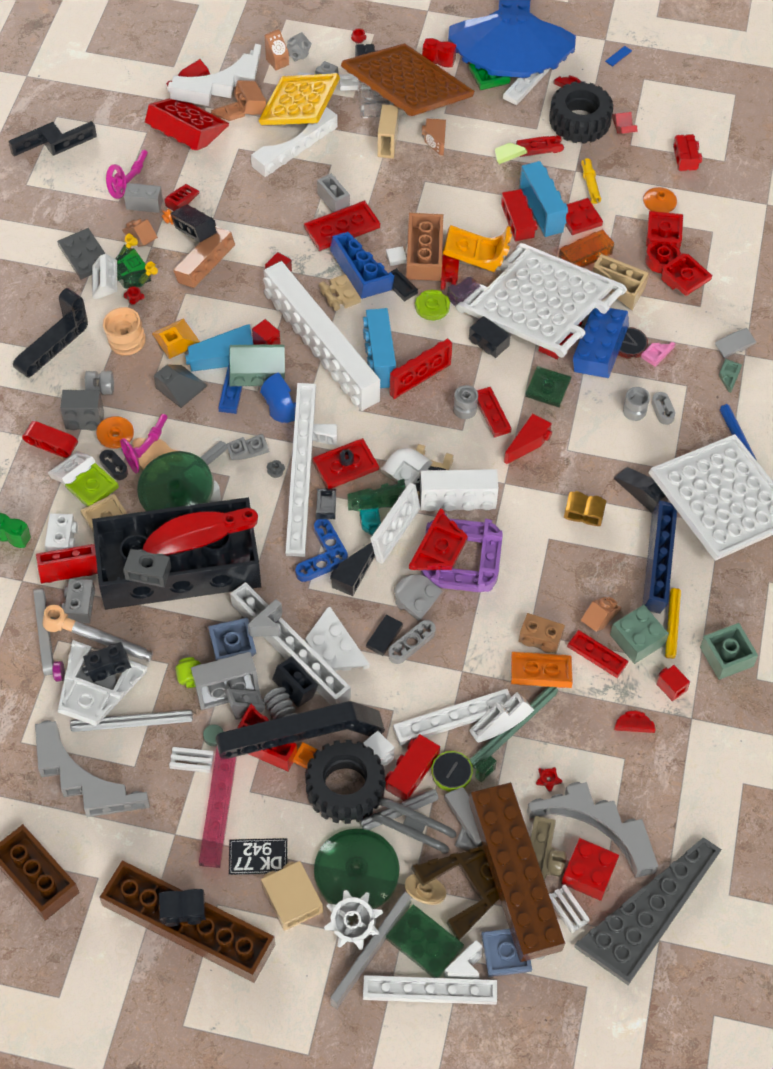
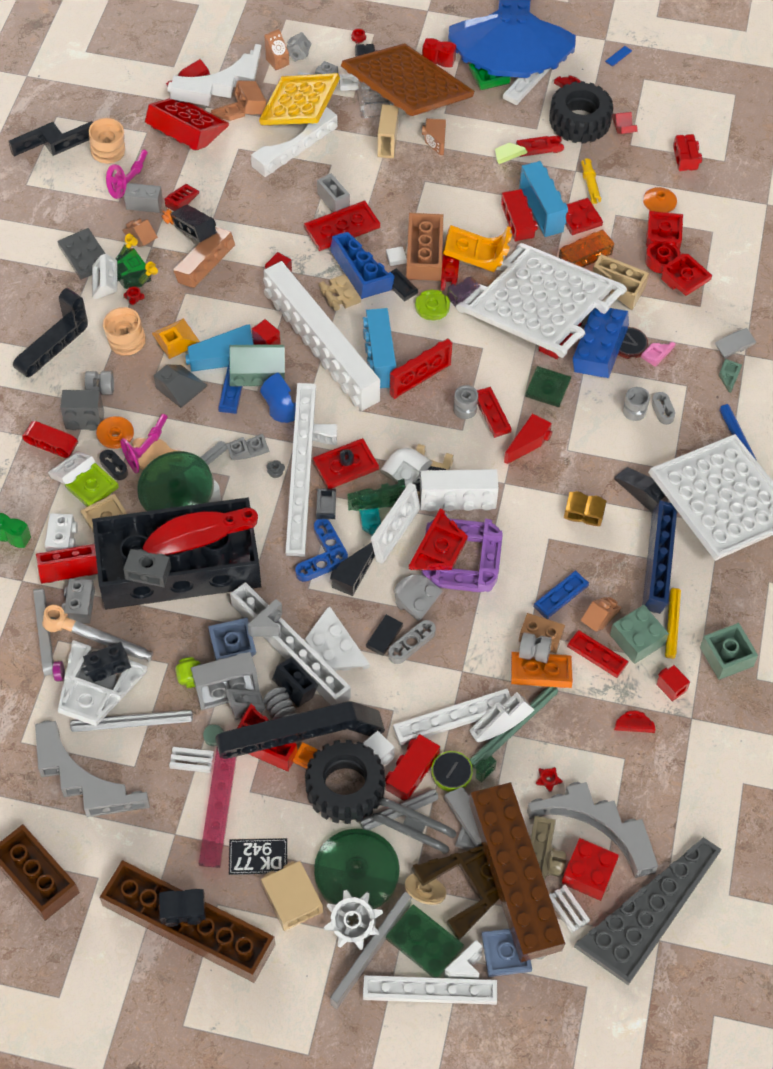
black brick [469,316,511,358] -> none
none -> light nougat wheel [89,118,125,164]
none -> light grey wheel [519,632,552,663]
none -> blue tile [533,570,589,619]

